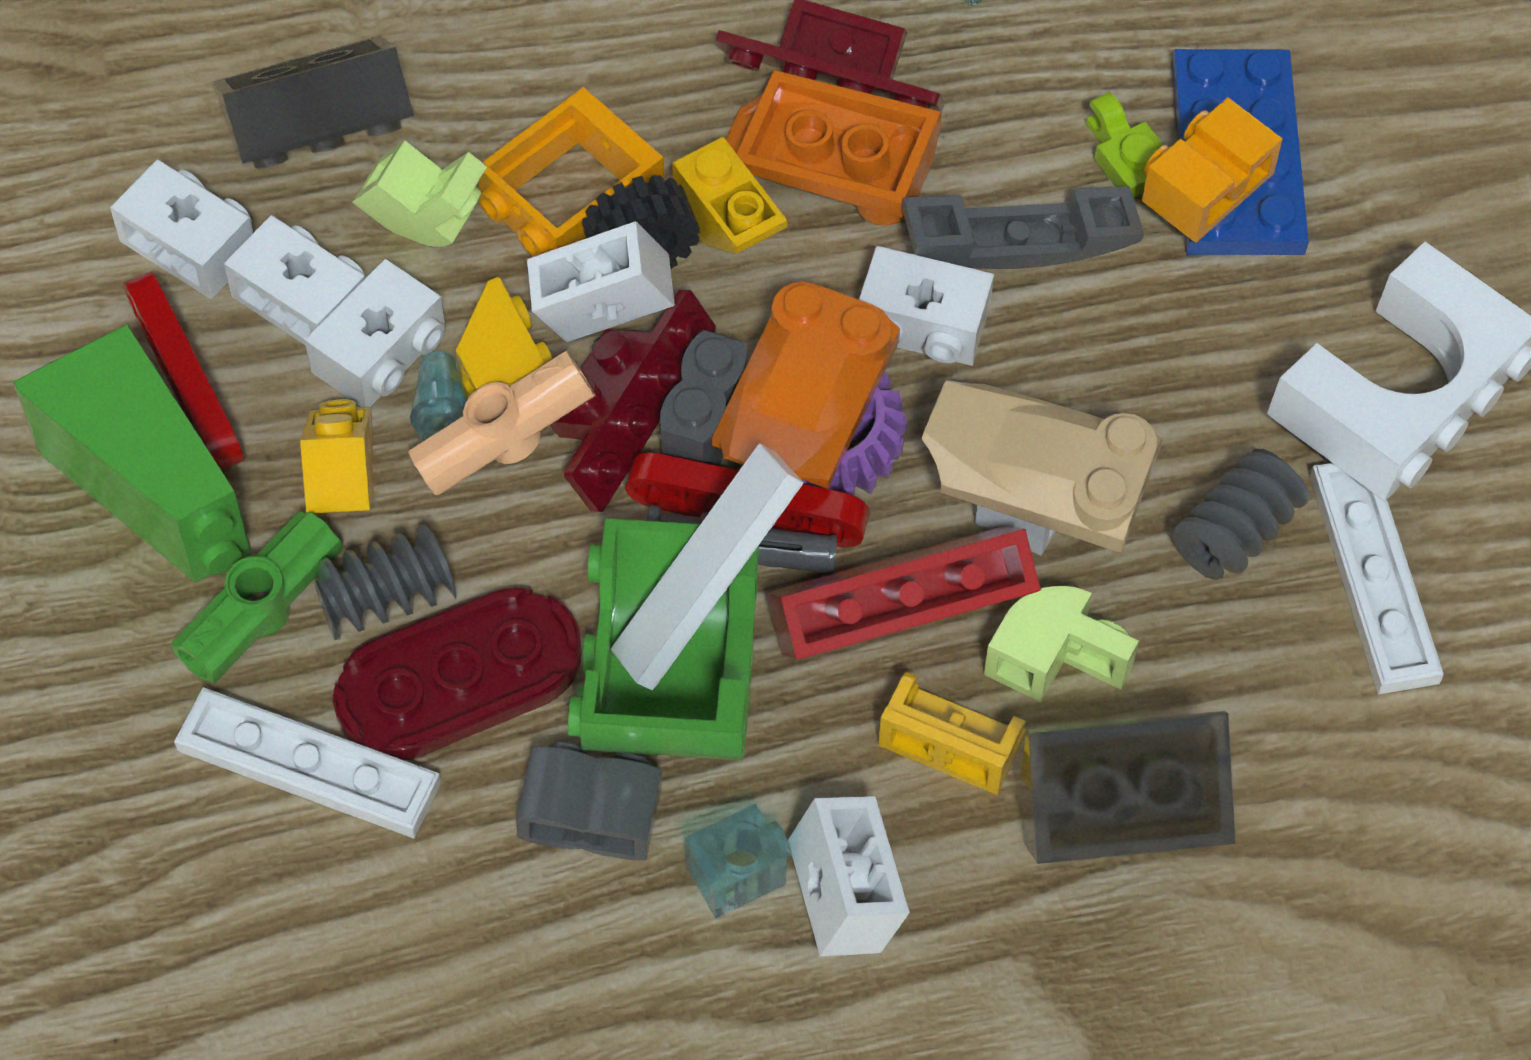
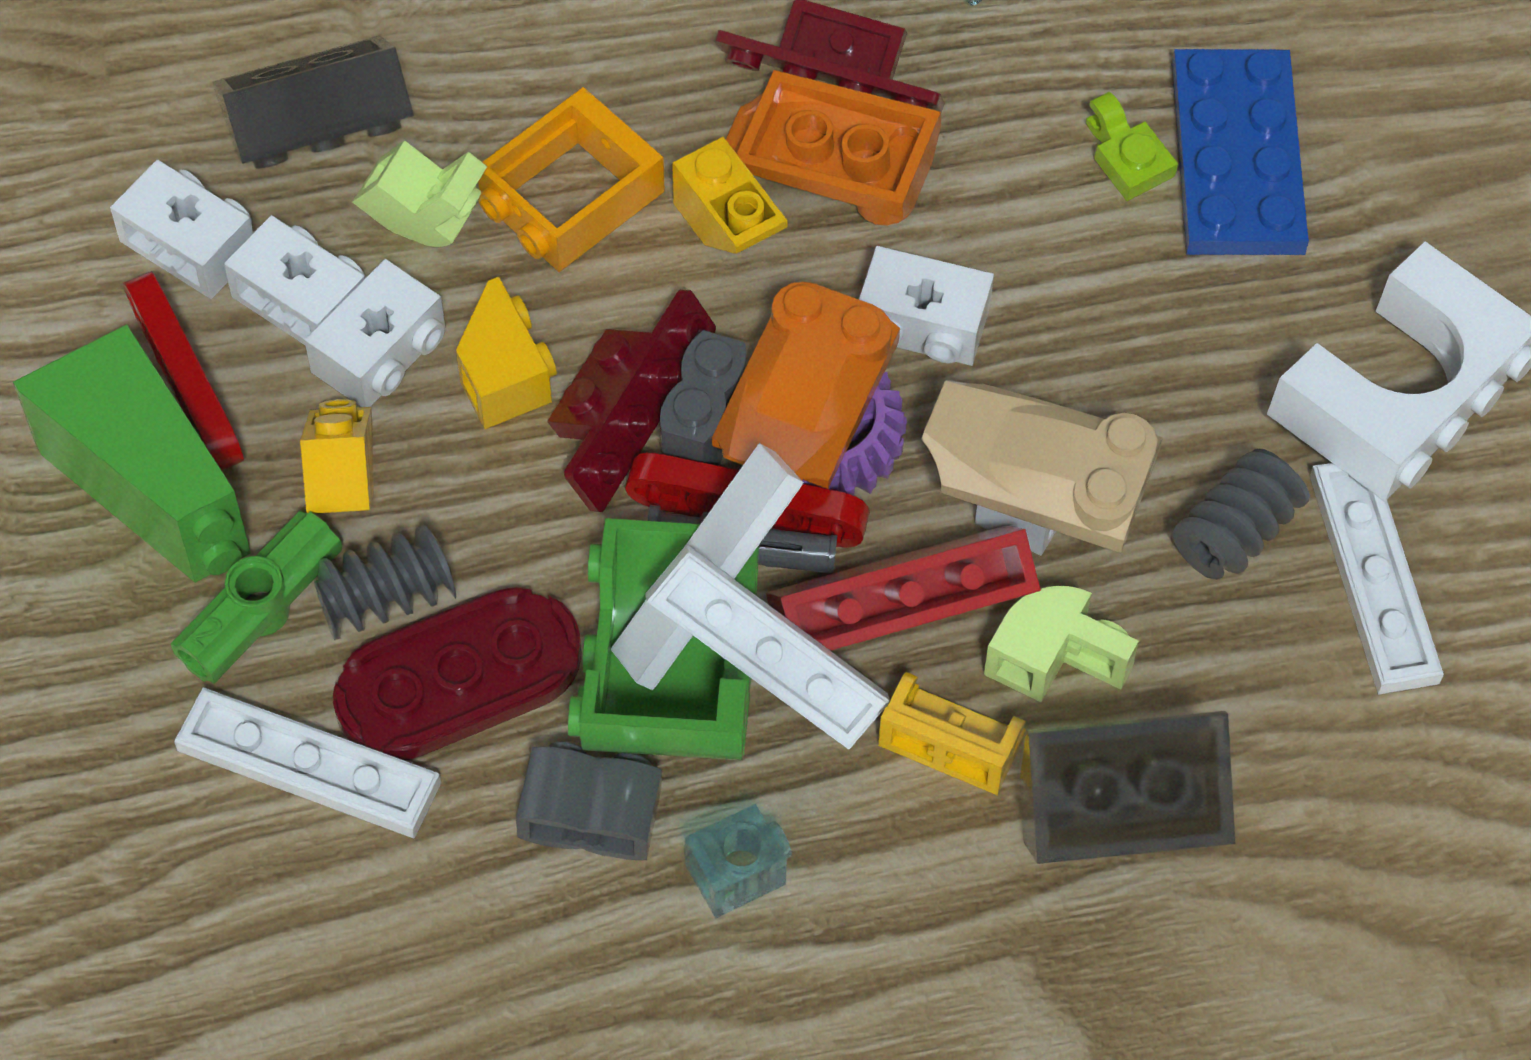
light nougat piece [408,351,596,496] -> none
clear light blue cone [410,352,467,441] -> none
white brick [527,221,675,342] -> none
black tyre [582,175,701,269] -> none
white brick [788,796,910,956] -> none
dark grey slope [901,186,1144,269] -> none
light orange brick [1142,97,1283,243] -> none
none -> white tile [645,544,890,749]

